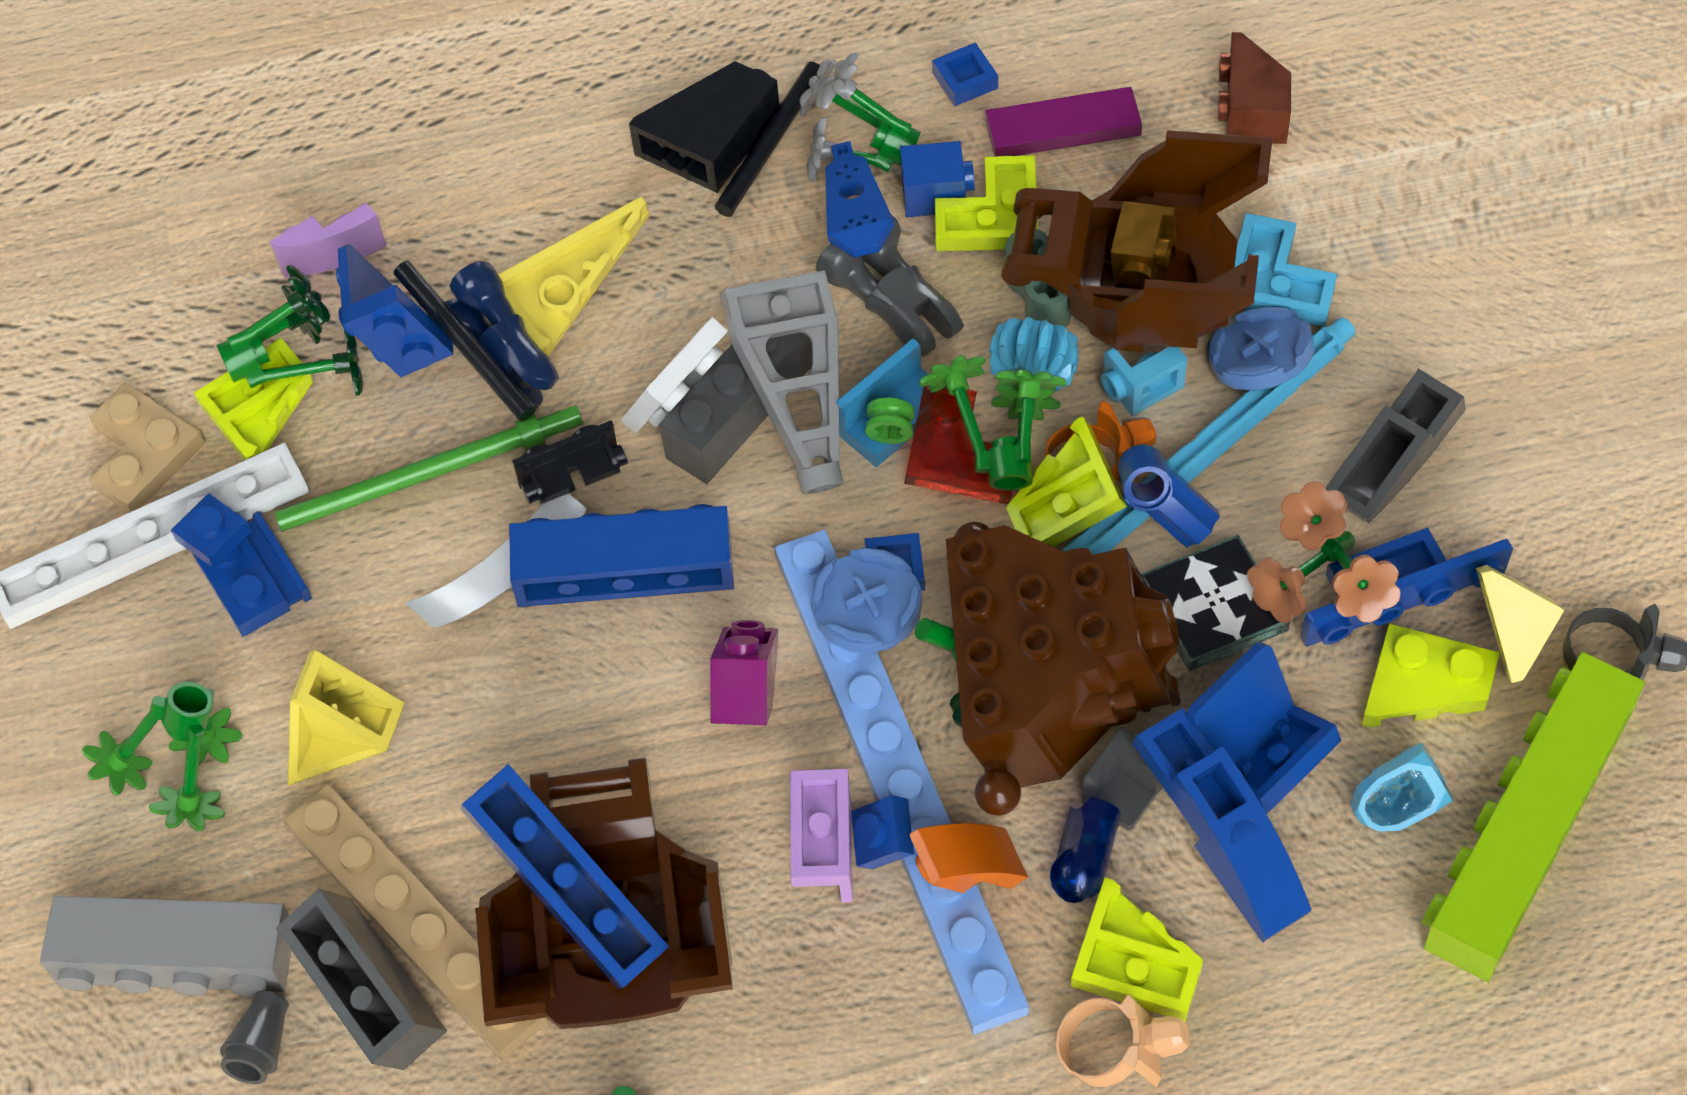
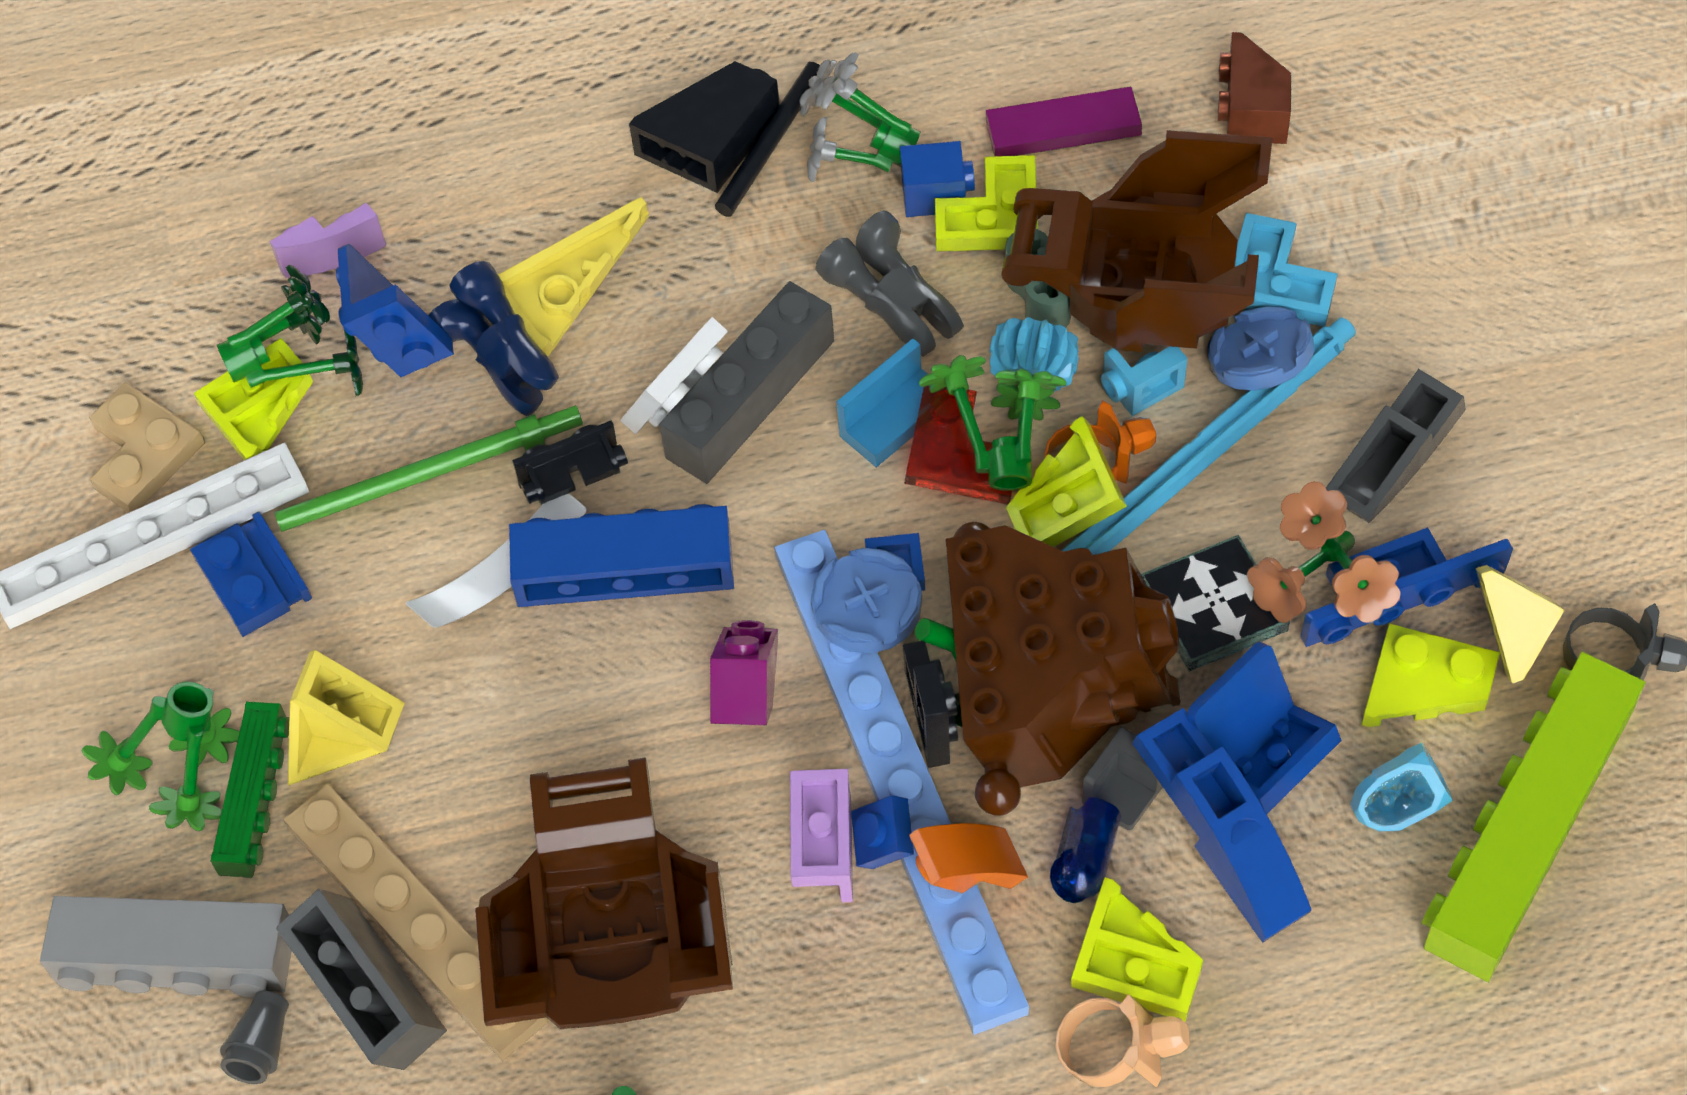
blue plate [171,493,252,569] -> none
black bar [394,260,536,422] -> none
blue brick [461,764,669,990] -> none
light grey plate [720,270,844,495] -> none
blue piece [825,141,895,258] -> none
bright green bush [865,397,914,444] -> none
blue plate [932,42,998,106] -> none
pearl gold brick [1111,201,1177,289] -> none
blue piece [1117,444,1220,548] -> none
none -> green piece [210,701,290,878]
none -> black plate [903,641,958,768]

